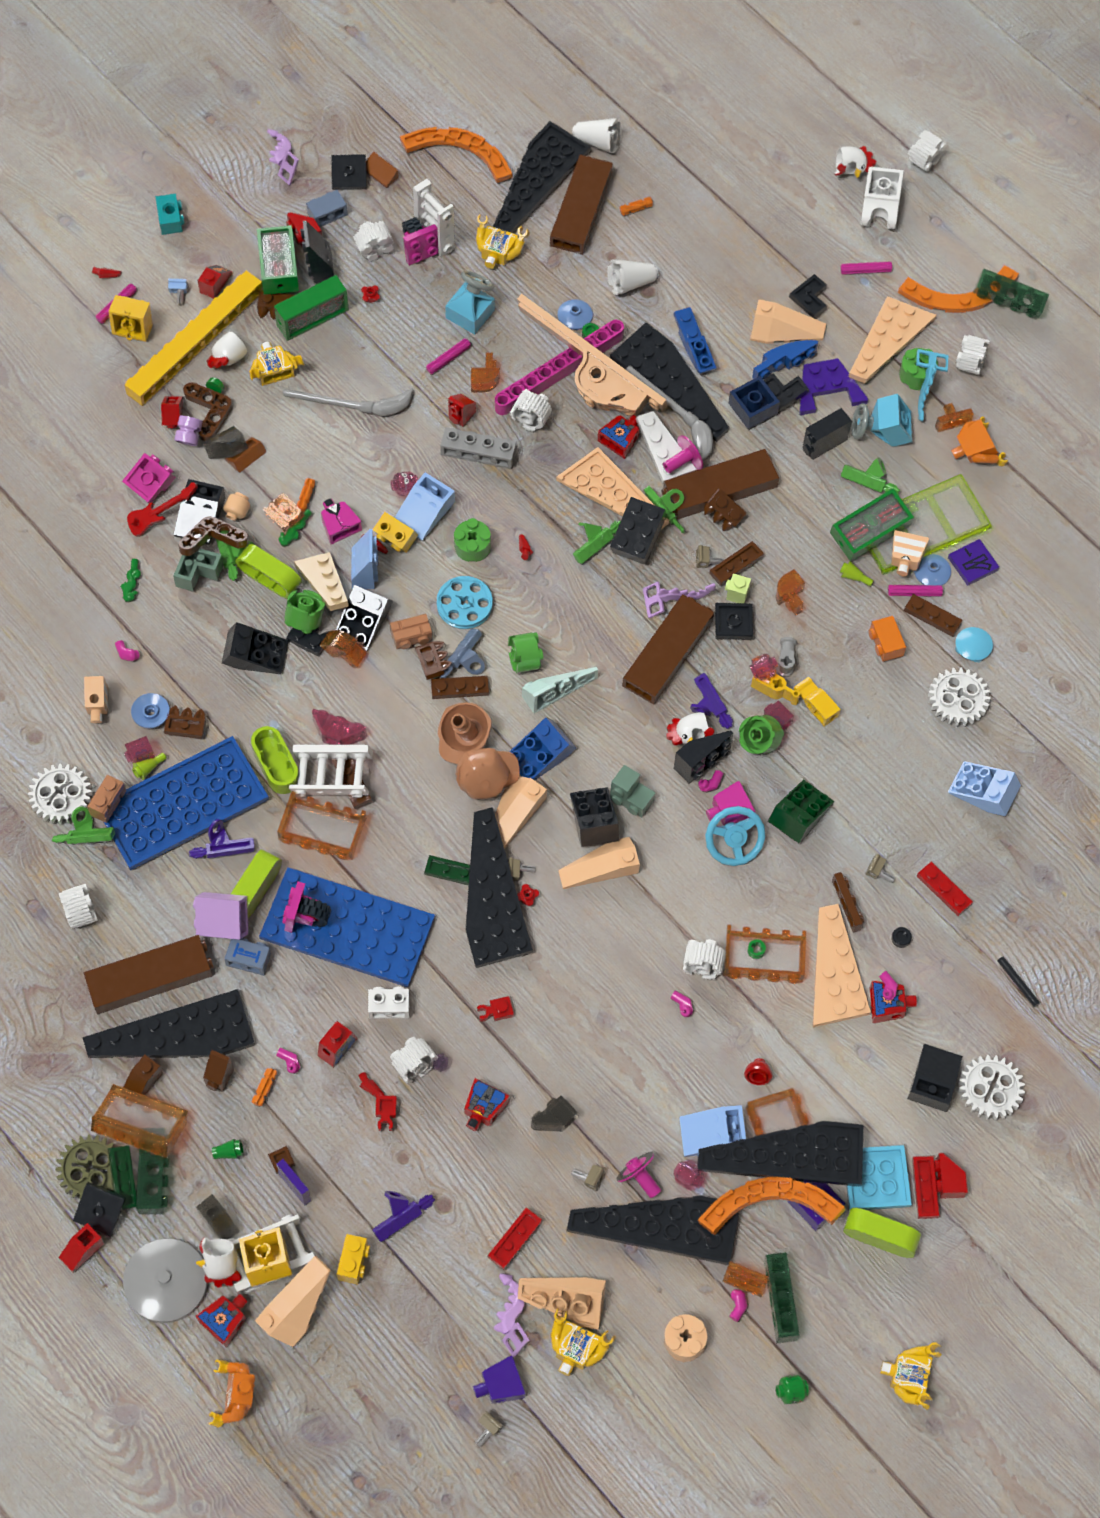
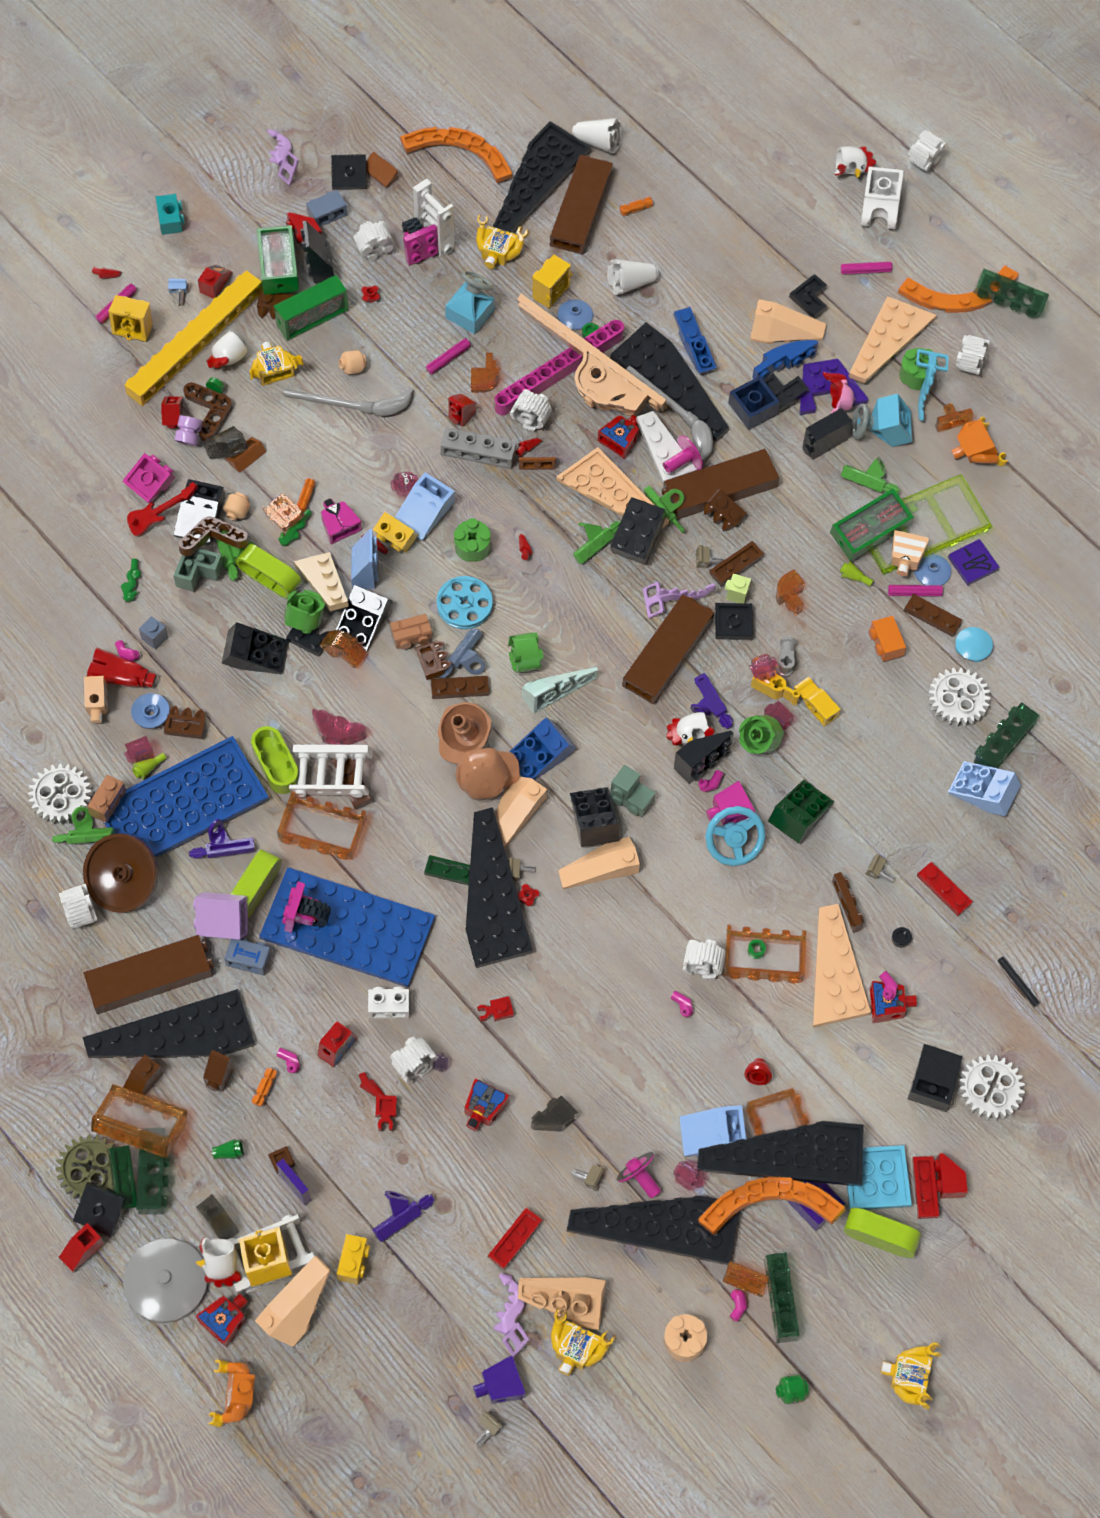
none -> reddish brown dish [83,833,159,913]
none -> red piece [87,647,156,688]
none -> sand blue brick [139,616,168,650]
none -> light nougat head [338,350,366,375]
none -> red bar [515,438,541,457]
none -> dark orange slope [519,457,556,470]
none -> yellow brick [532,255,573,309]
none -> hair [823,372,855,413]
none -> clear green brick [974,702,1040,769]

